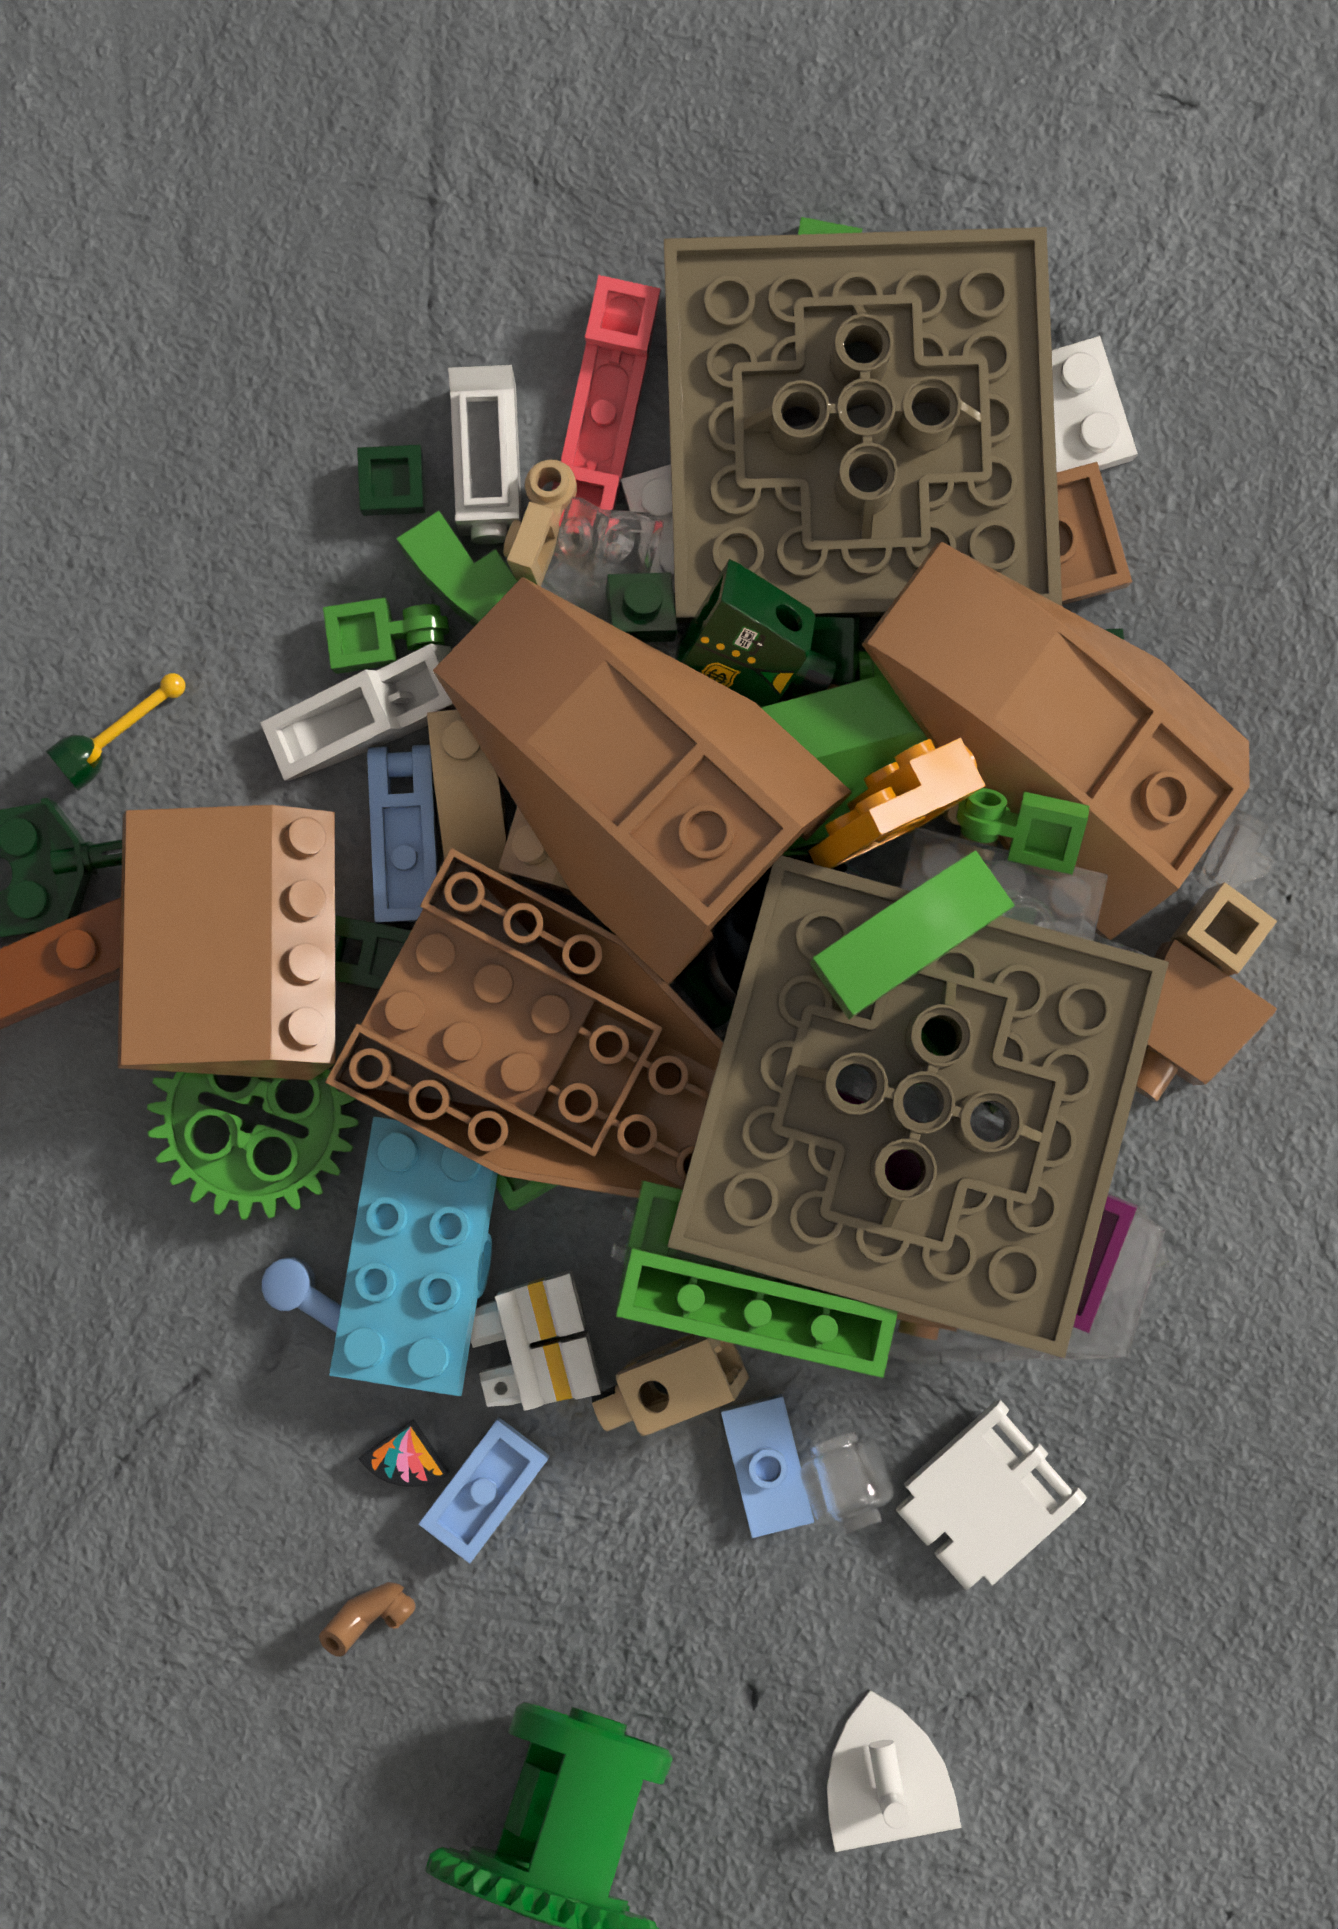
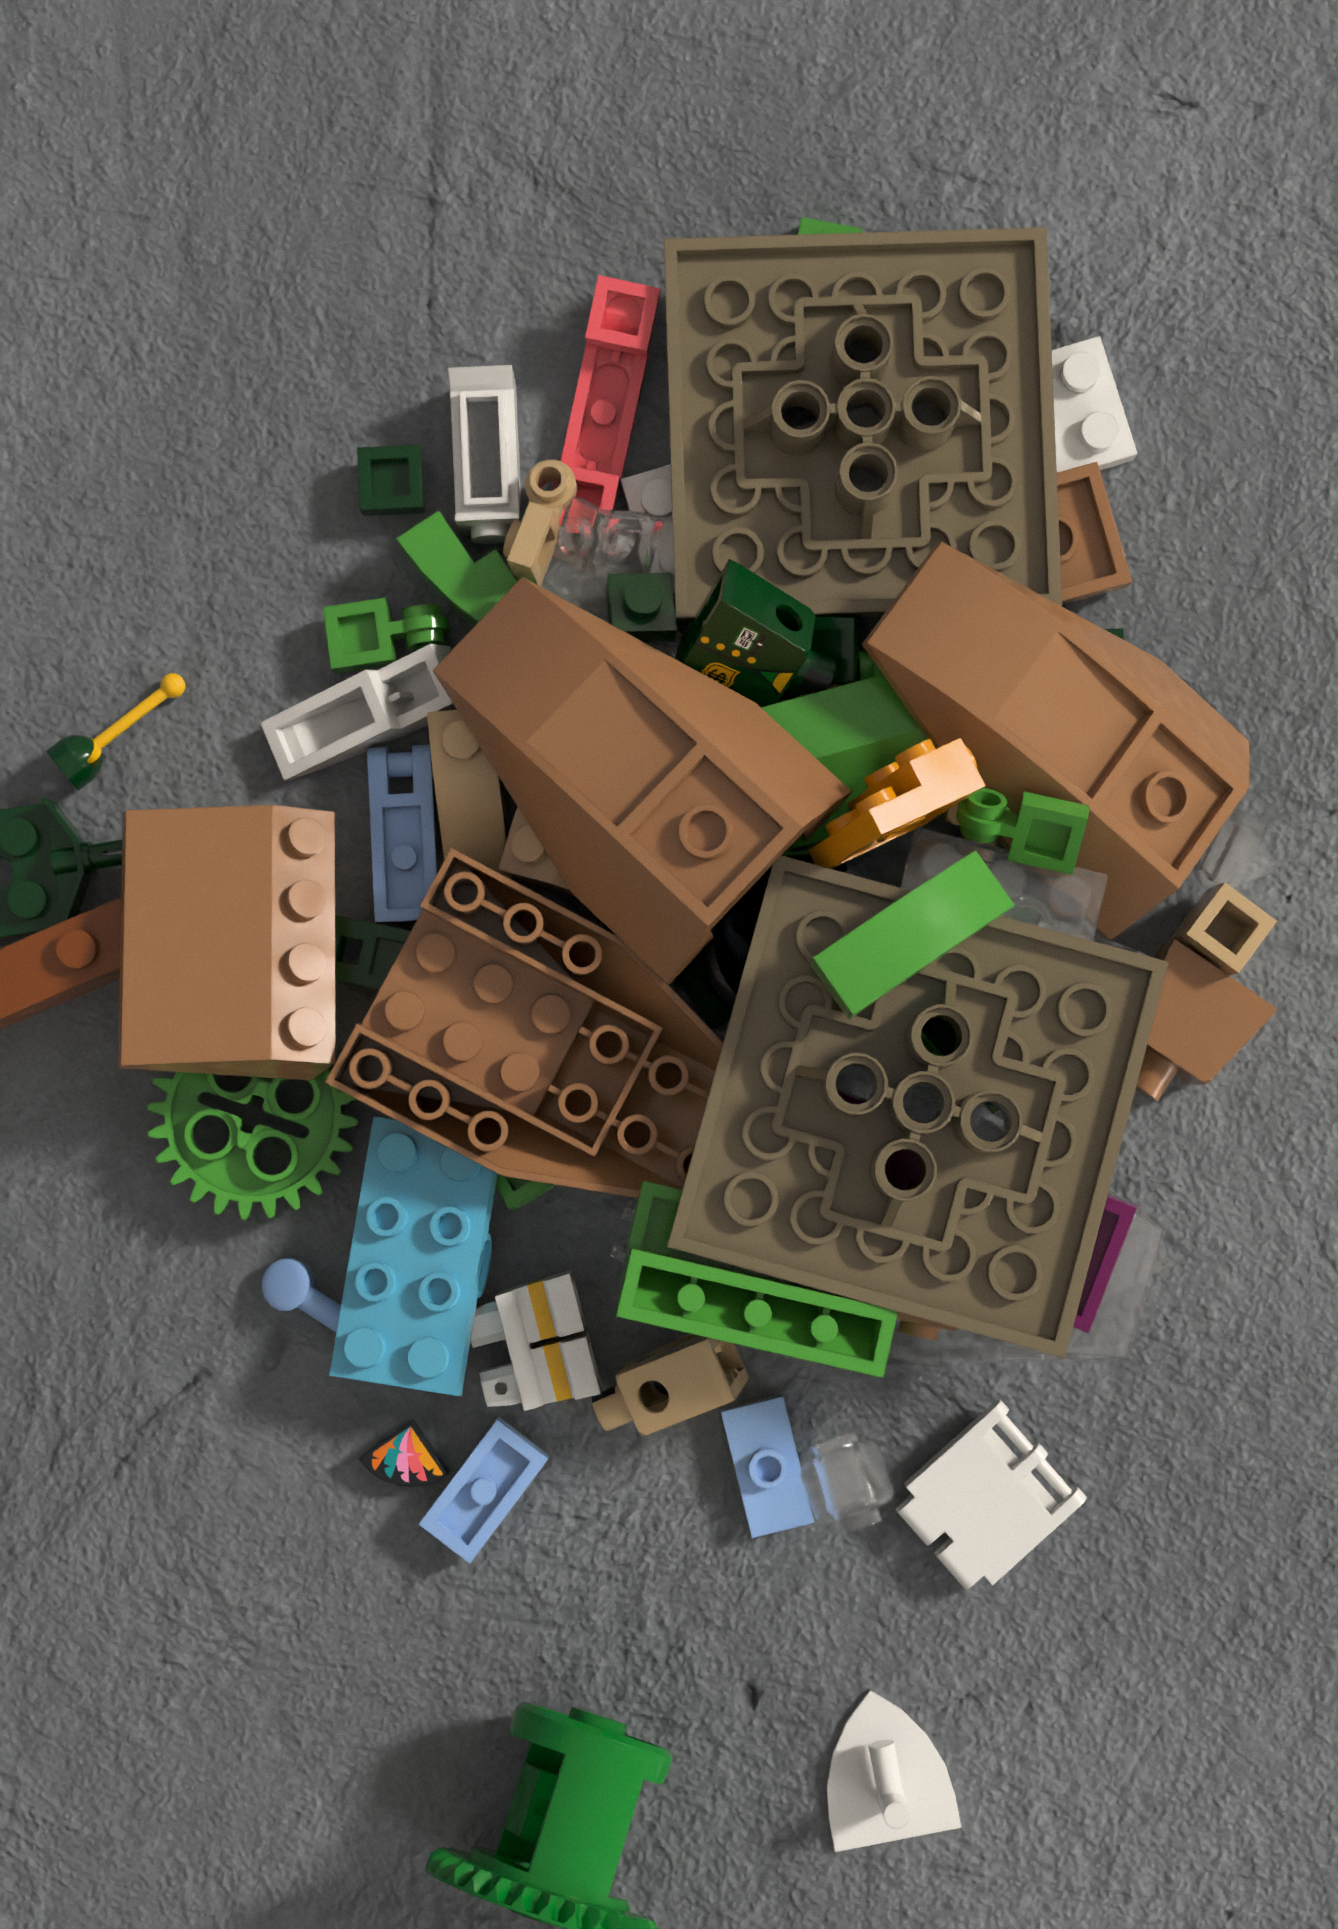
medium nougat arm [319,1582,416,1657] -> none

